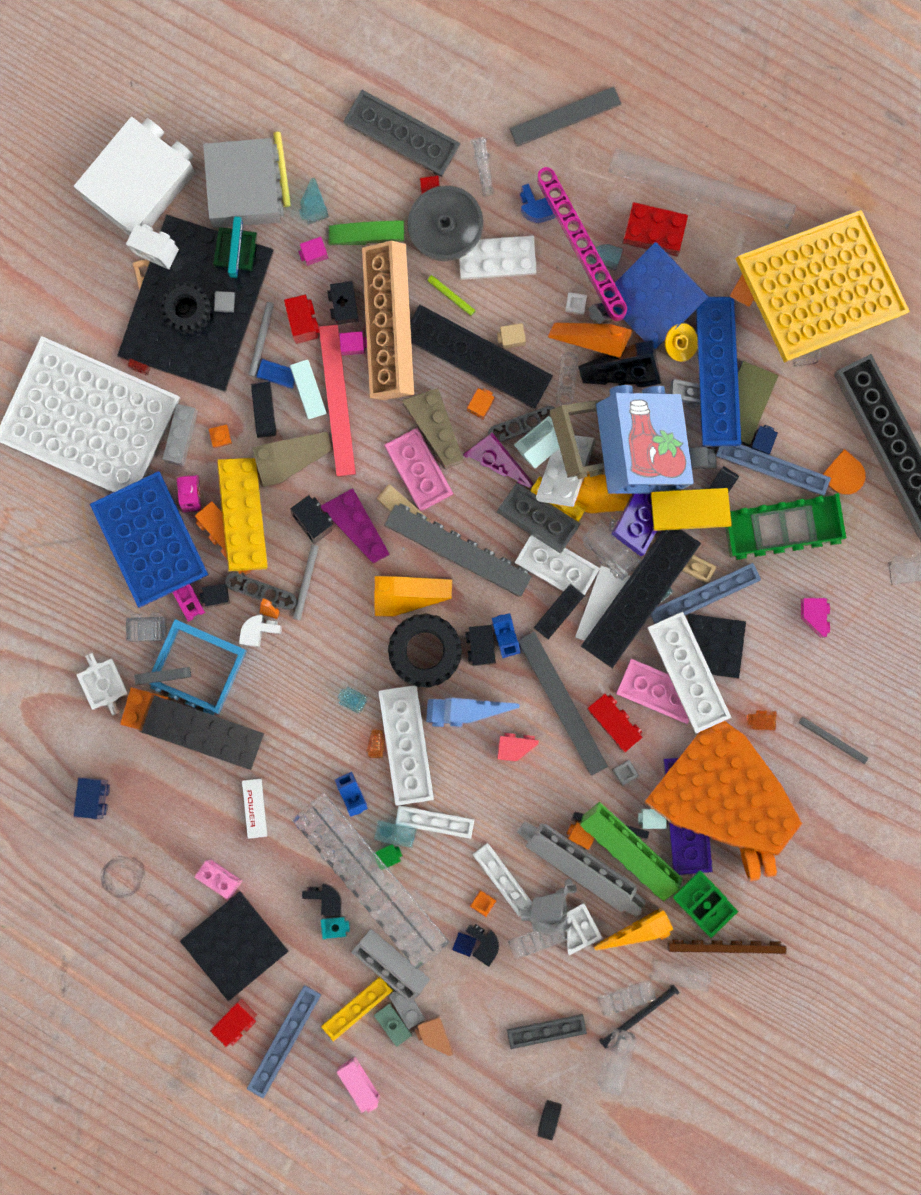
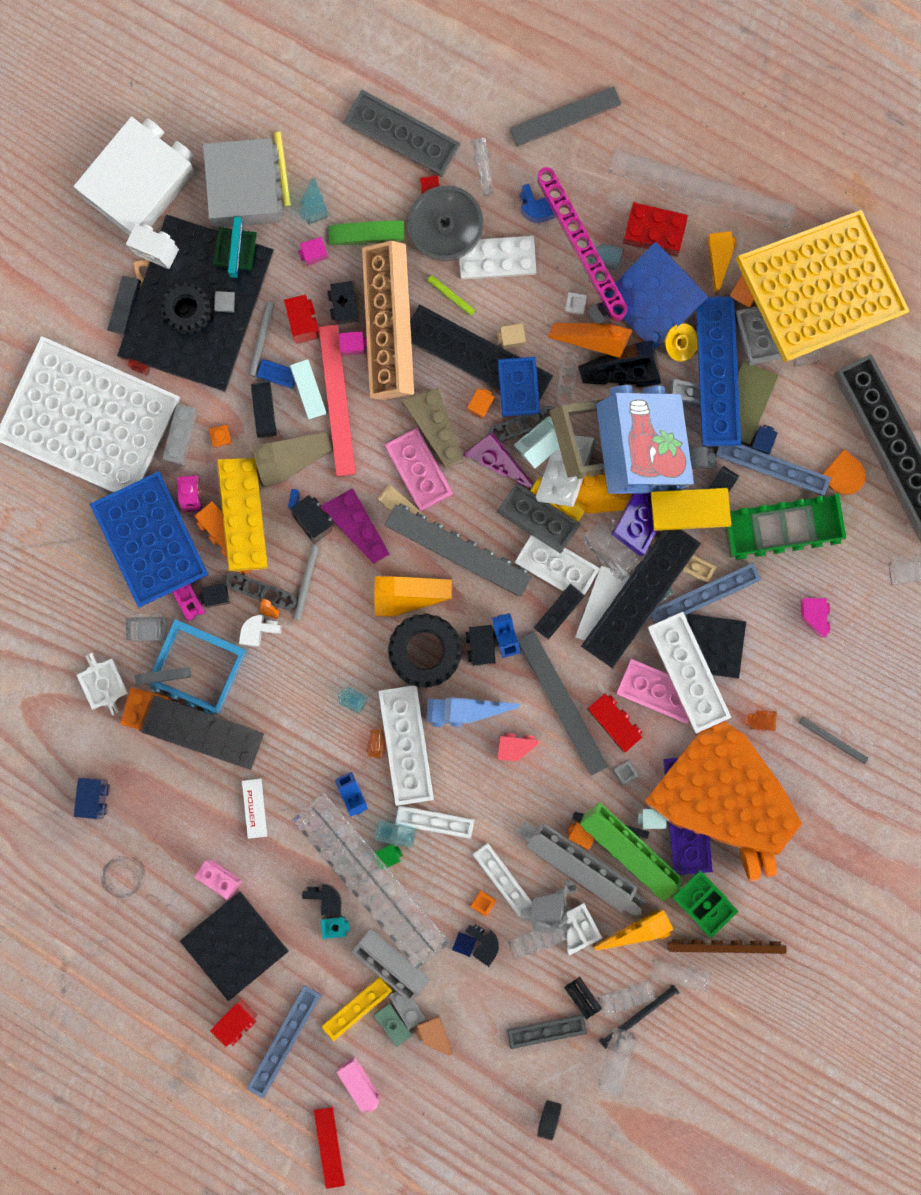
none -> black tile [107,276,141,335]
none -> blue tile [288,489,300,510]
none -> red tile [313,1106,345,1189]
none -> blue tile [497,356,540,417]
none -> black tile [564,977,602,1020]
none -> light orange slope [707,231,736,294]
none -> light grey tile [735,306,782,366]

